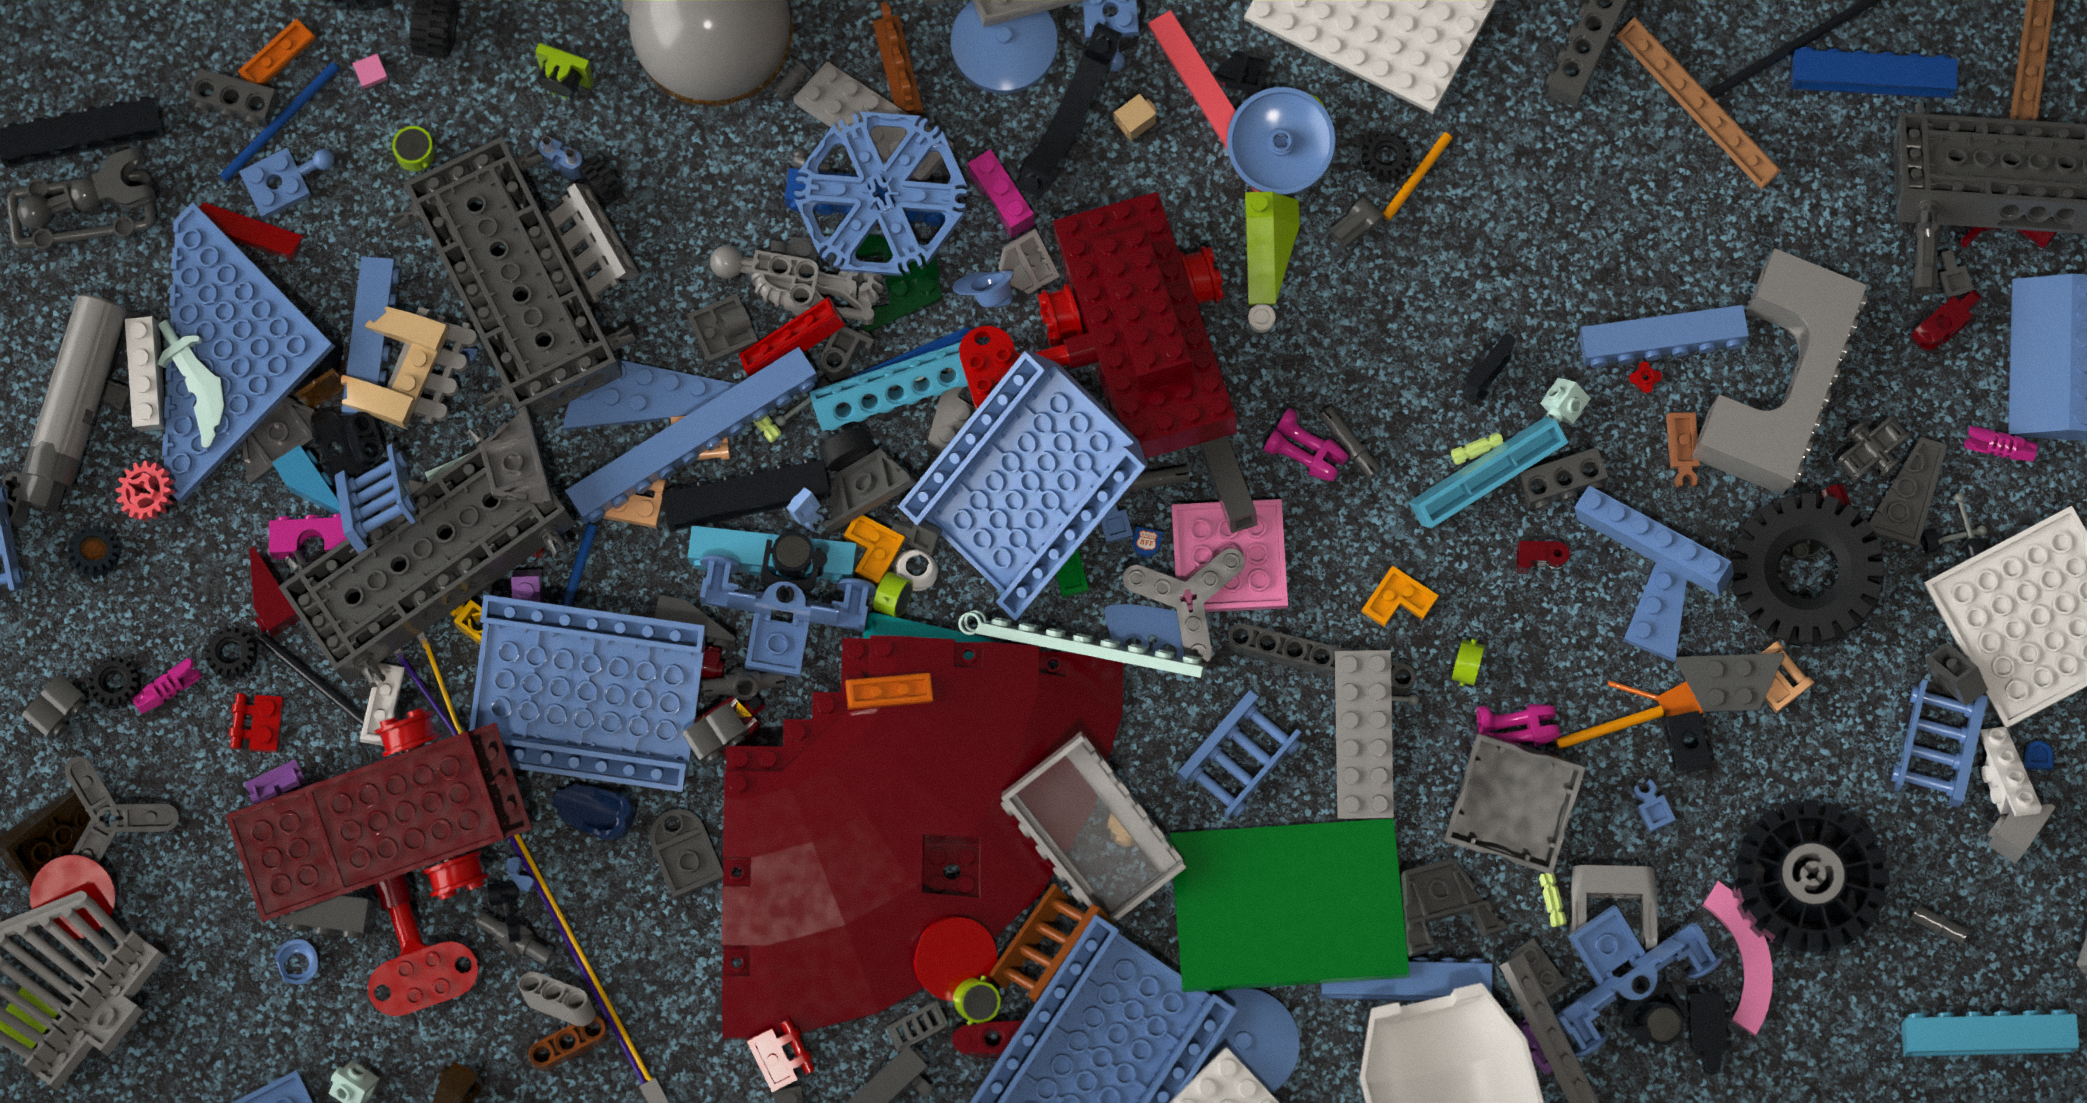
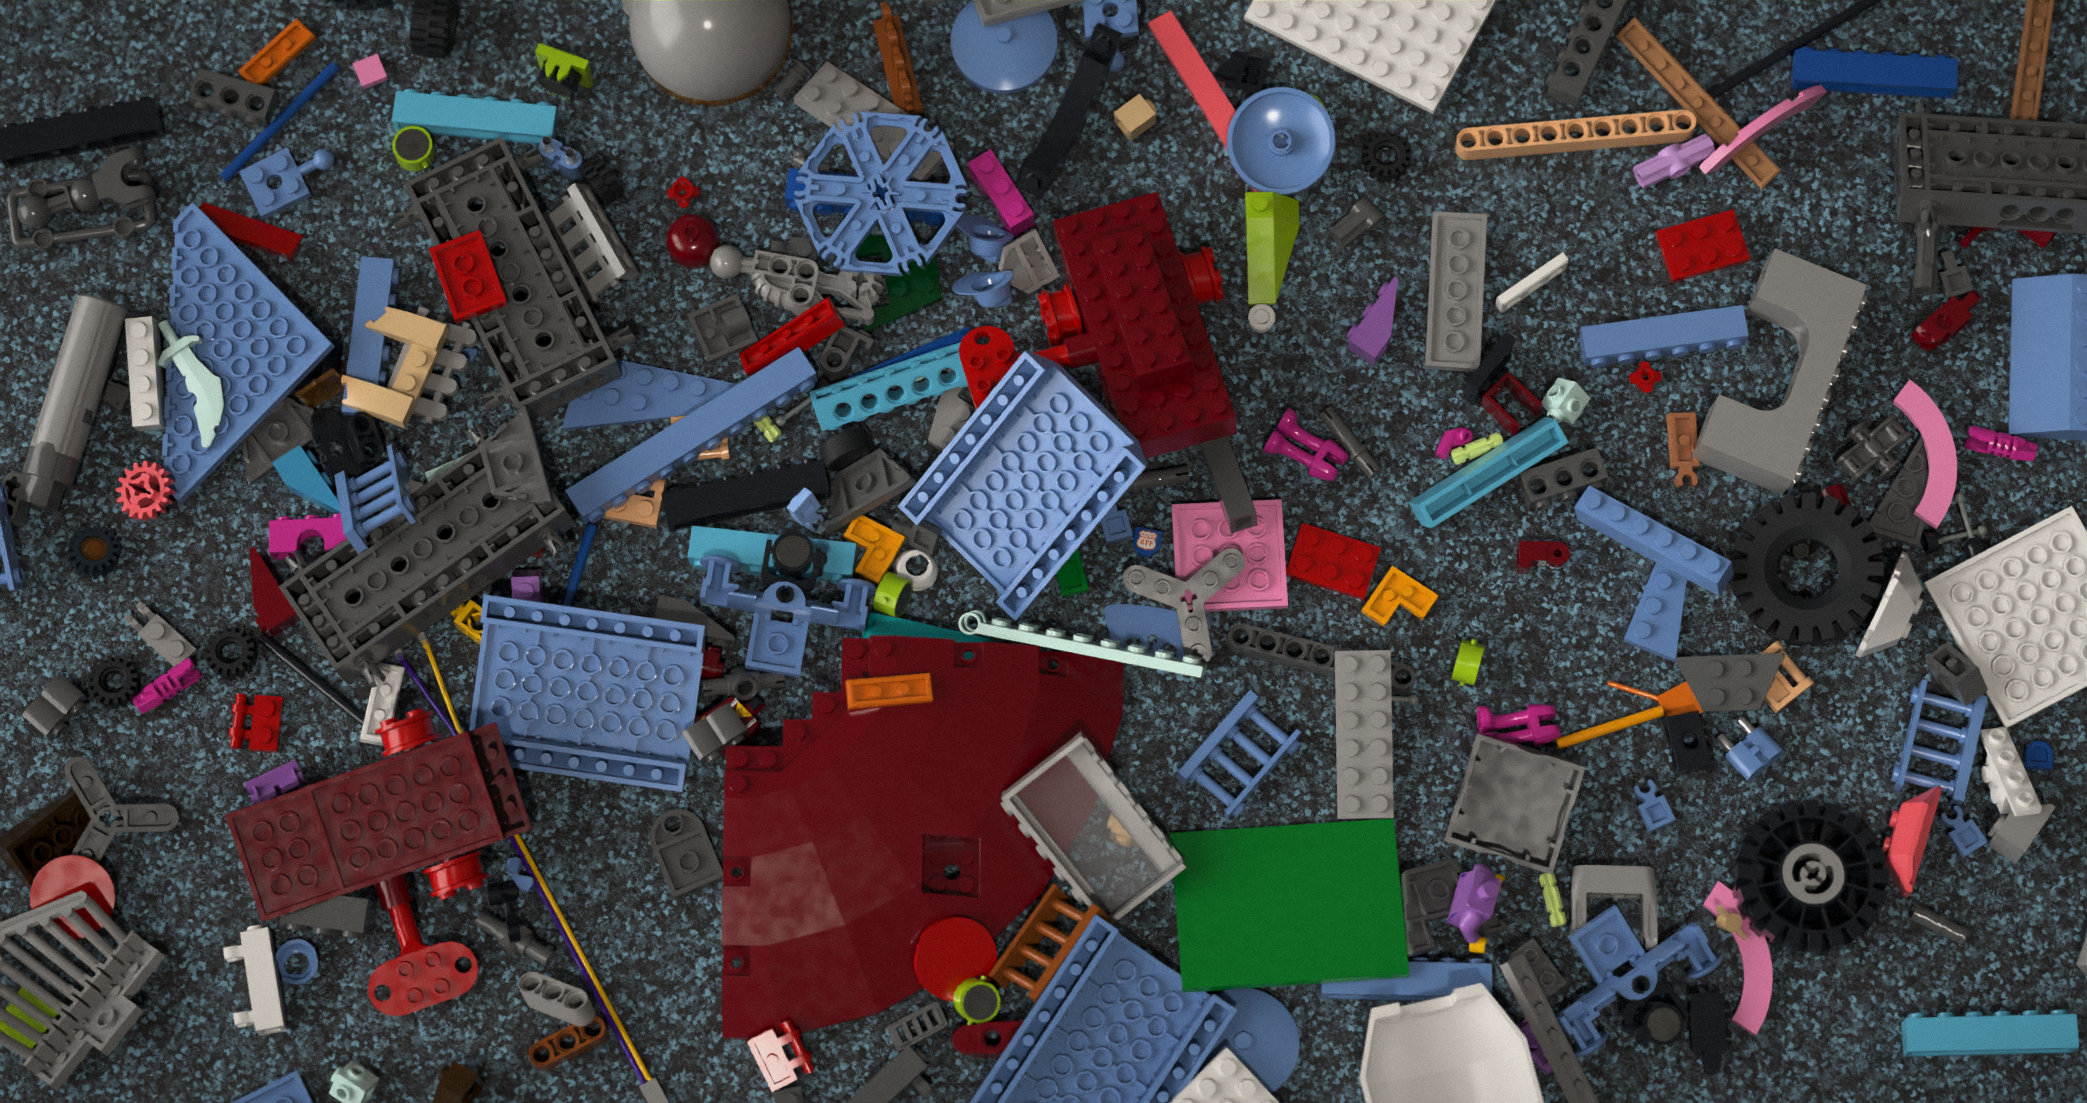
dark blue hair [551,784,636,840] -> none
light orange bar [1383,132,1452,221] -> none
none -> light grey hinge [124,602,198,667]
none -> white brick [223,925,288,1036]
none -> medium azure brick [392,89,559,144]
none -> red plate [428,230,508,324]
none -> dark red cylinder [666,214,720,270]
none -> red plate [667,177,699,208]
none -> medium blue piece [957,215,1014,263]
none -> red plate [1286,523,1381,601]
none -> medium lavender slope [1346,277,1398,366]
none -> light grey plate [1425,211,1487,372]
none -> dark pink arm [1435,427,1473,460]
none -> medium lavender torso [1447,863,1505,954]
none -> light nougat beam [1455,110,1696,160]
none -> dark red piece [1481,372,1543,436]
none -> white tile [1495,252,1569,313]
none -> lavender piece [1633,133,1715,189]
none -> red plate [1655,209,1751,283]
none -> bright pink tile [1700,85,1827,174]
none -> medium blue piece [1716,717,1784,782]
none -> tan piece [1716,905,1747,940]
none -> white wedge [1855,551,1923,658]
none -> coral wedge [1882,786,1942,898]
none -> bright pink tile [1893,379,1957,529]
none -> medium blue plate [1940,805,1988,859]

